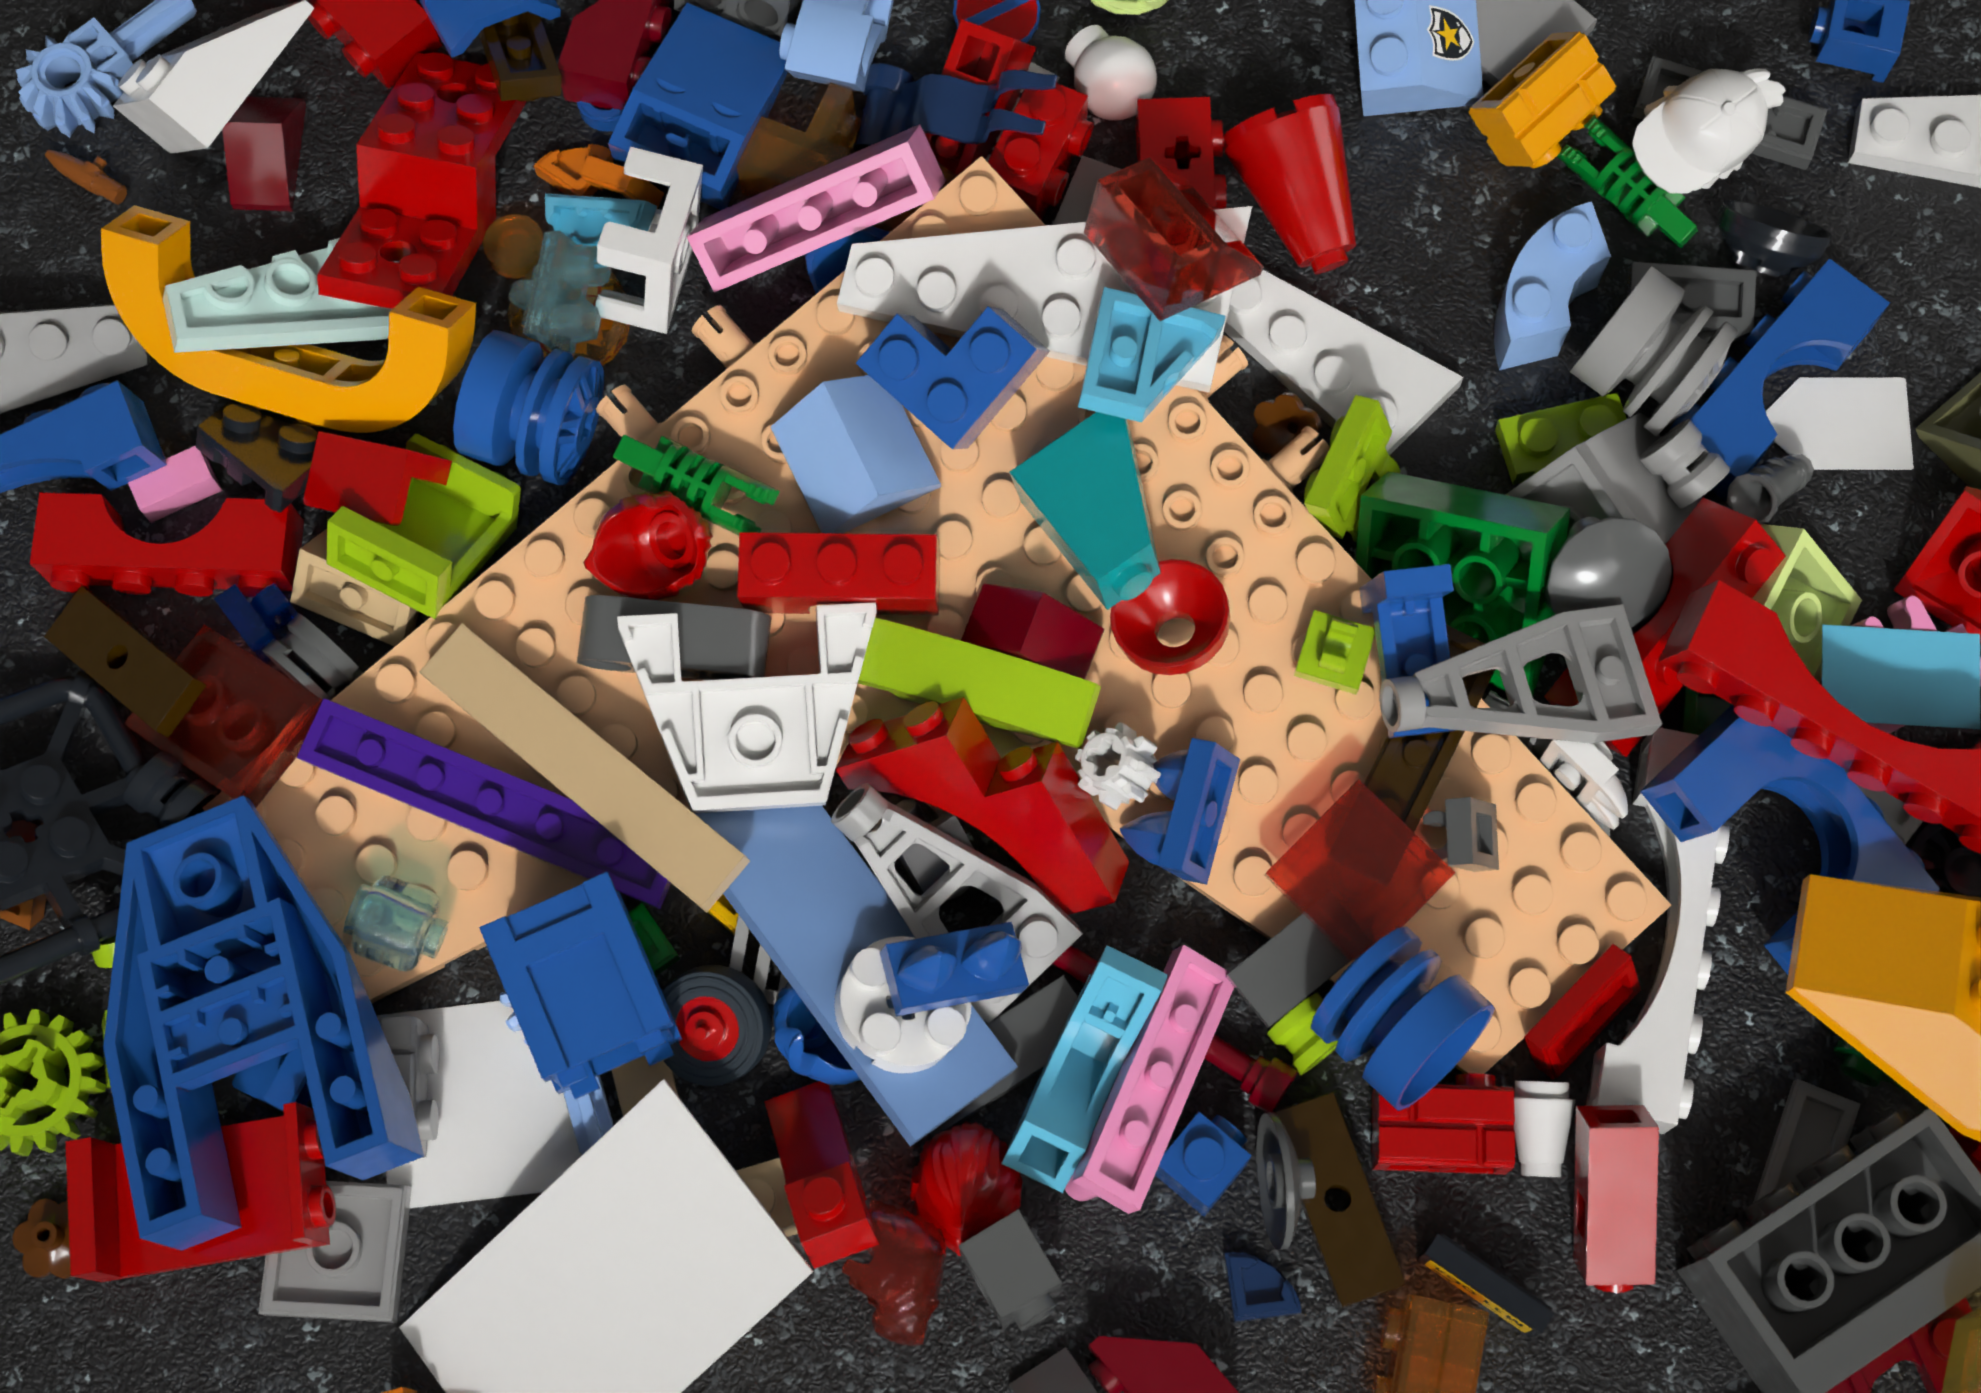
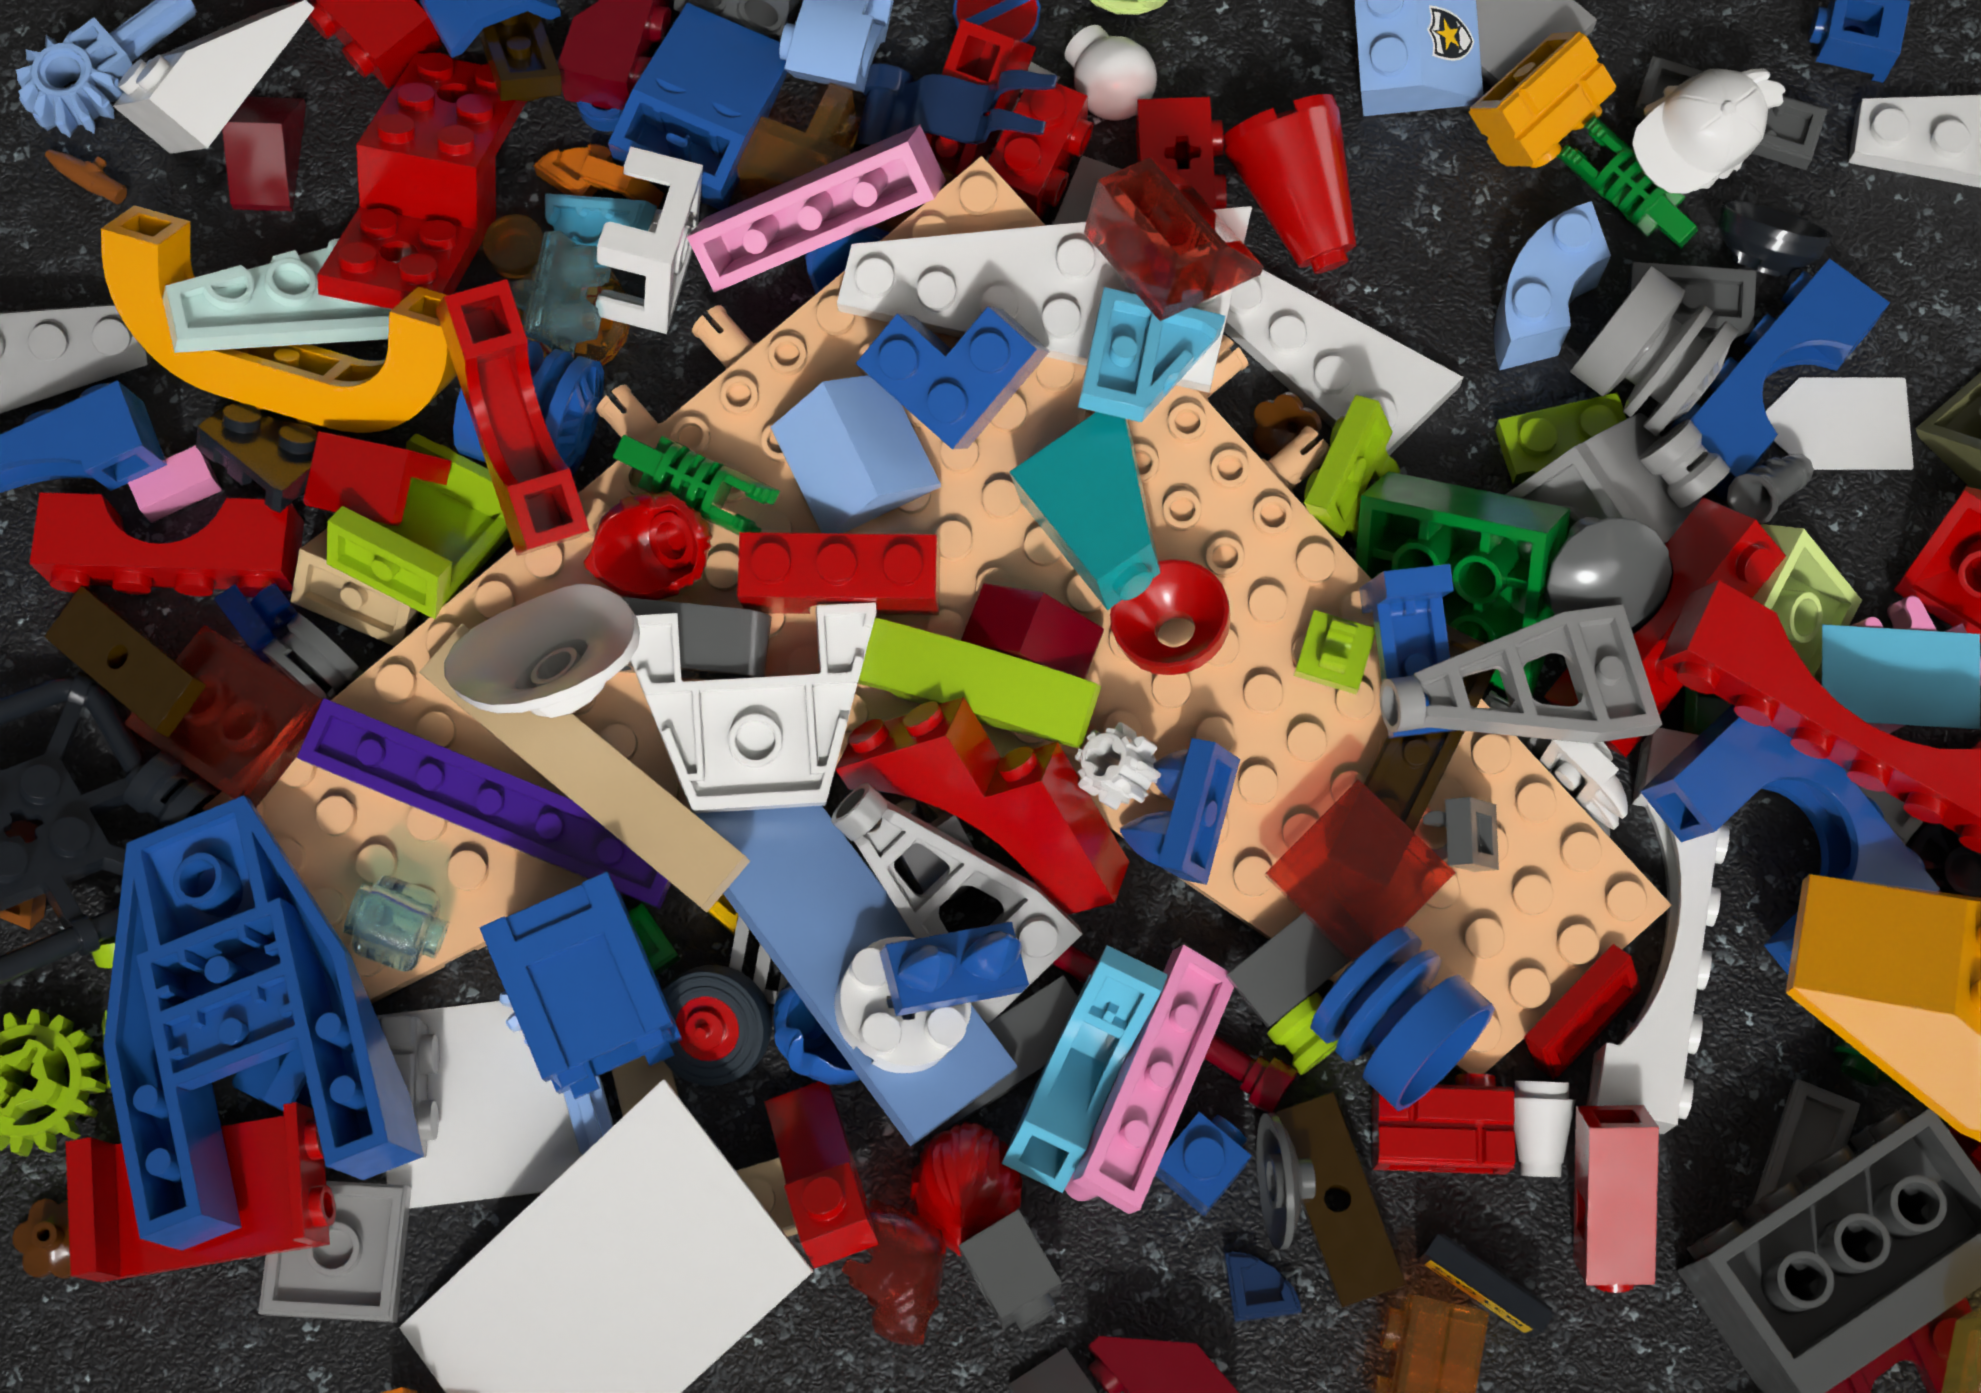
none -> red arch [436,279,590,556]
none -> white hat [444,584,640,718]

